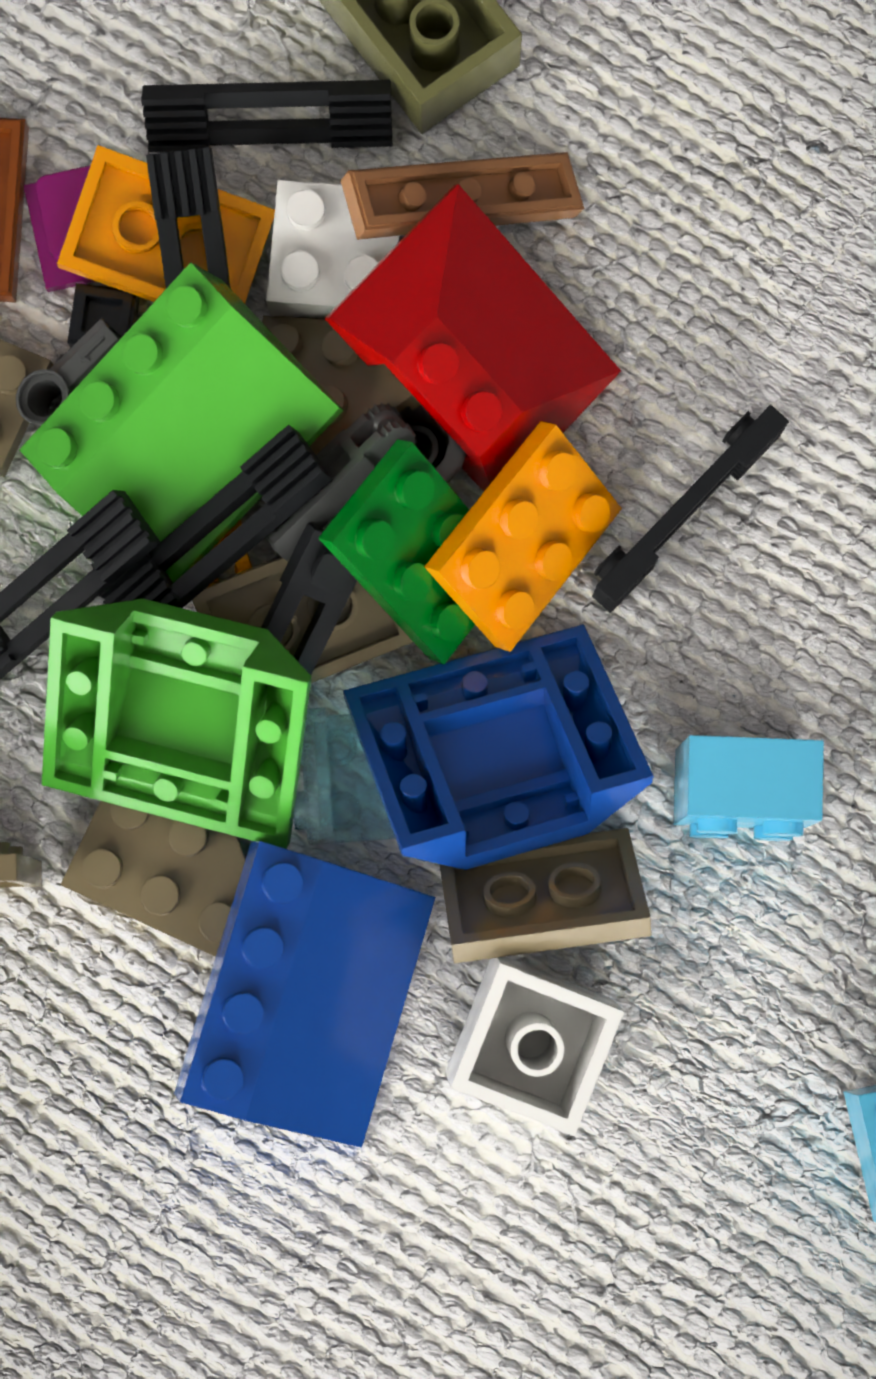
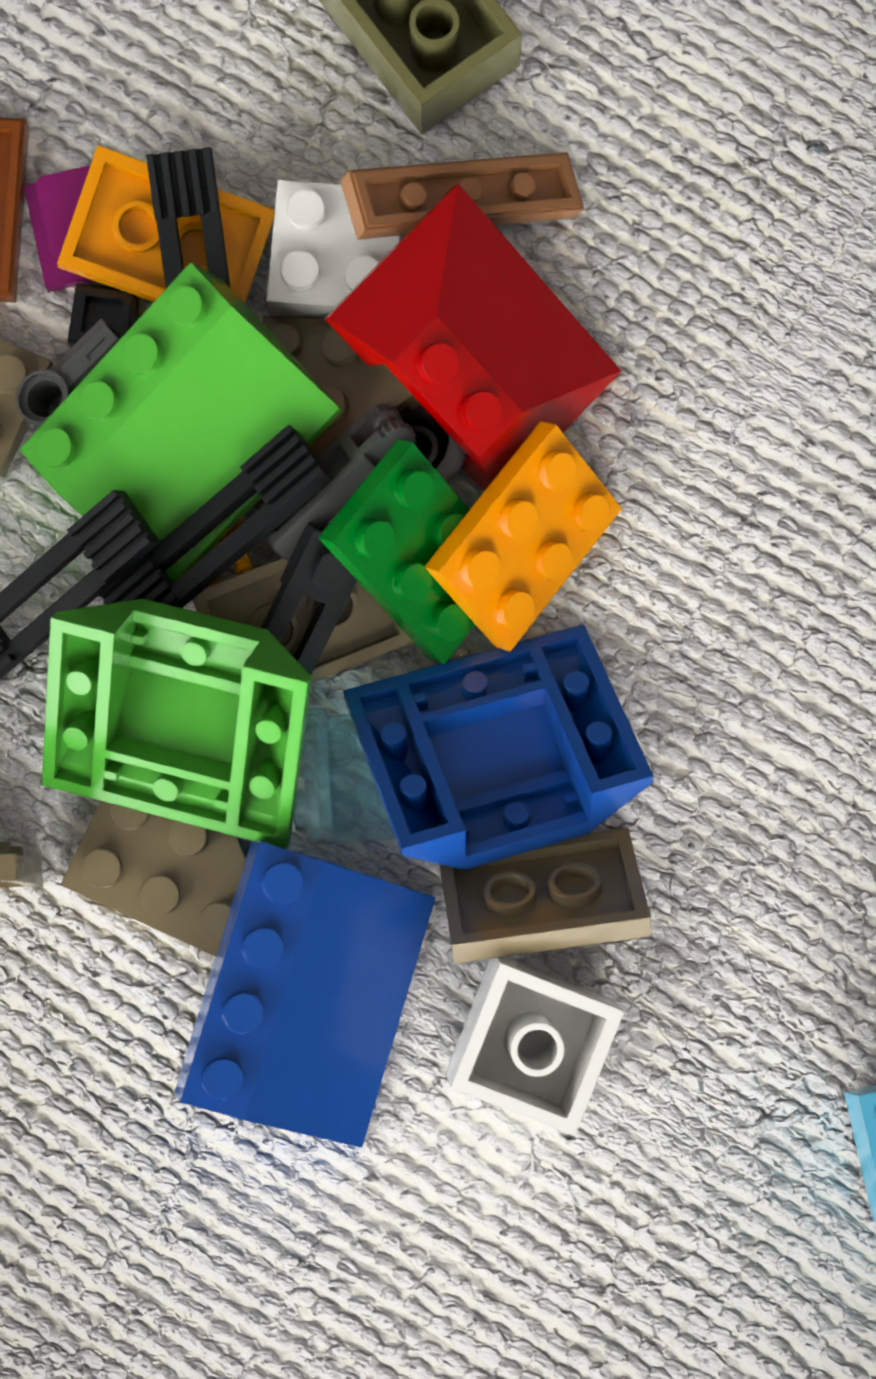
black container [141,80,392,152] -> none
black container [592,404,789,613] -> none
medium azure brick [673,735,824,841] -> none

